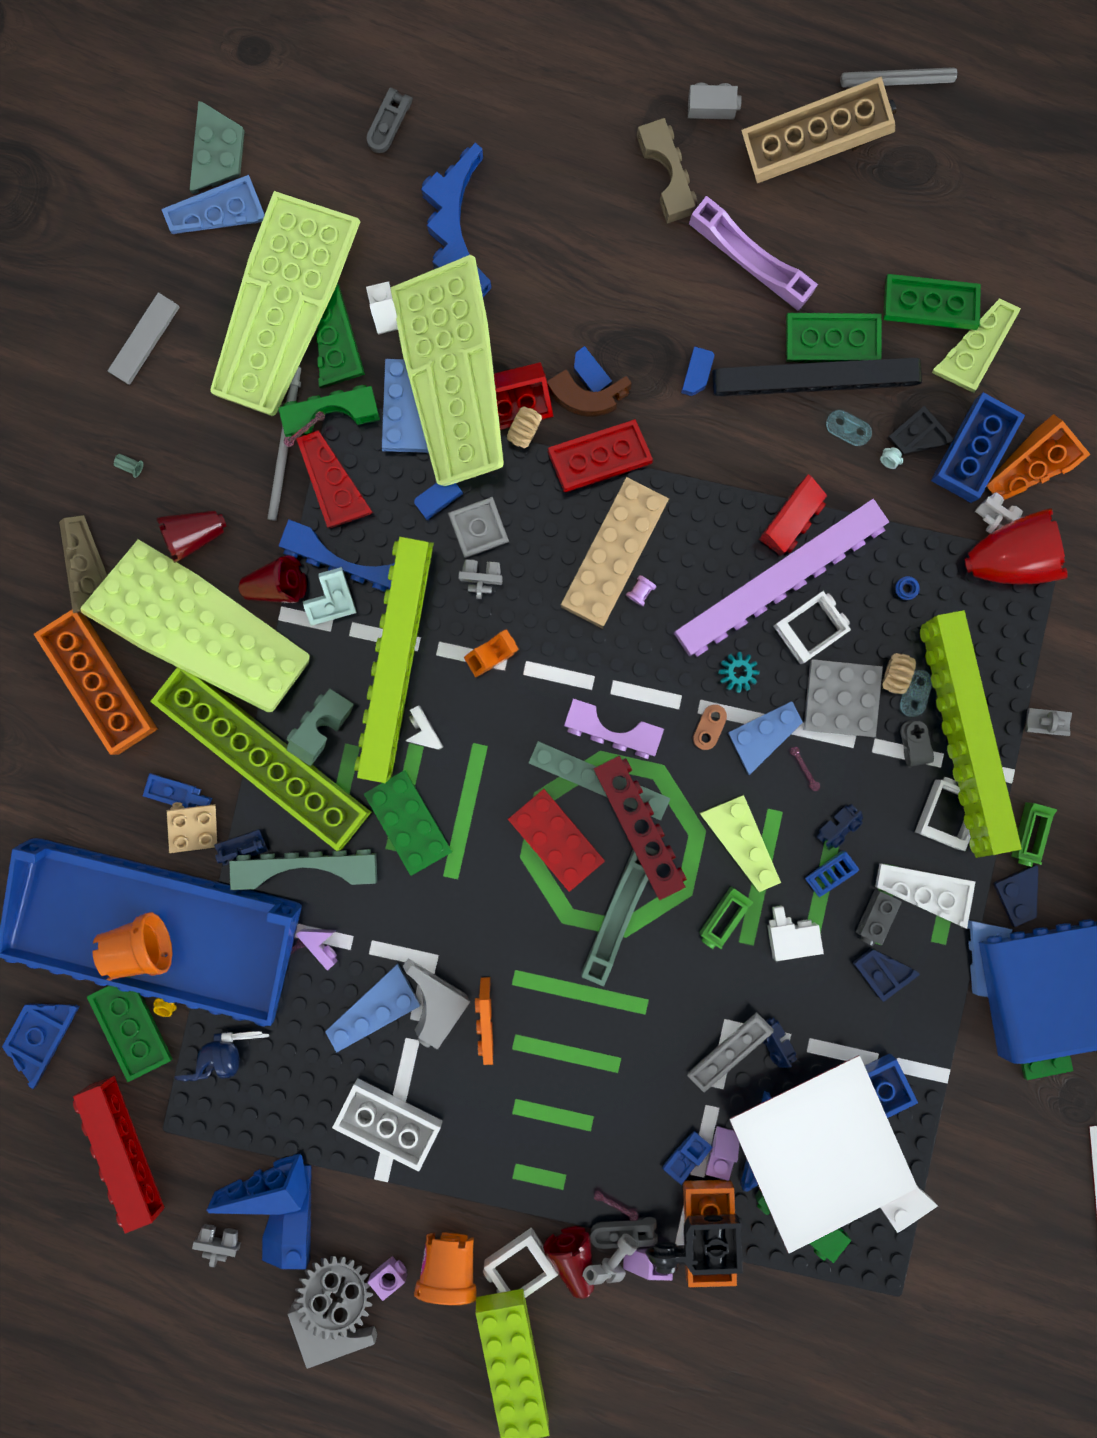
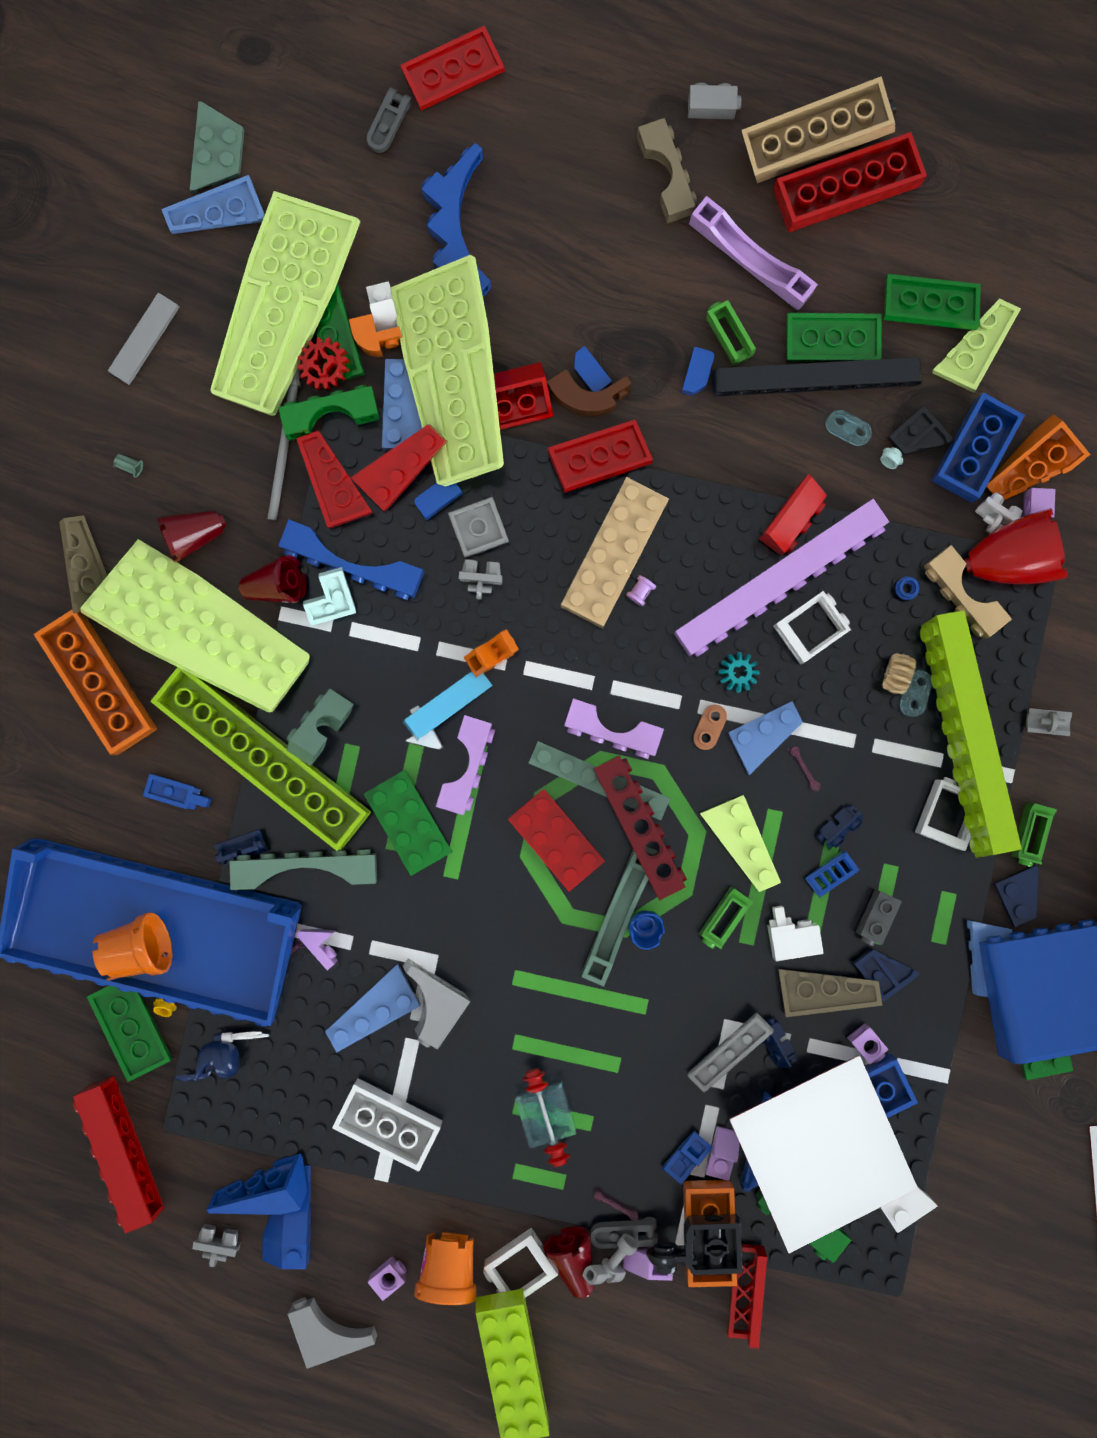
blue wing [2,1003,80,1089] -> none
tan hinge [167,802,217,853] -> none
clear pink hinge [284,411,325,447] -> none
light grey gear [294,1256,373,1340] -> none
lime brick [354,537,434,783] -> none
orange wing [475,977,493,1065] -> none
tan gear [507,406,542,448] -> none
light grey plate [803,660,883,737] -> none
light grey axle [840,67,957,88] -> none
white wing [875,863,975,929] -> none
dark grey piece [900,721,934,768] -> none
none -> red gear [297,337,350,391]
none -> orange brick [349,314,402,357]
none -> red wing [351,424,447,511]
none -> red plate [400,25,505,111]
none -> medium azure slope [403,672,493,741]
none -> lavender arch [436,715,495,815]
none -> clear light blue brick [516,1068,576,1167]
none -> blue hair [628,910,665,950]
none -> bright green window [706,300,756,367]
none -> red fence [727,1244,767,1349]
none -> red brick [773,132,927,233]
none -> dark tan wing [779,969,883,1017]
none -> lavender brick [847,1023,889,1064]
none -> tan arch [923,545,1012,639]
none -> lavender brick [1023,488,1055,518]

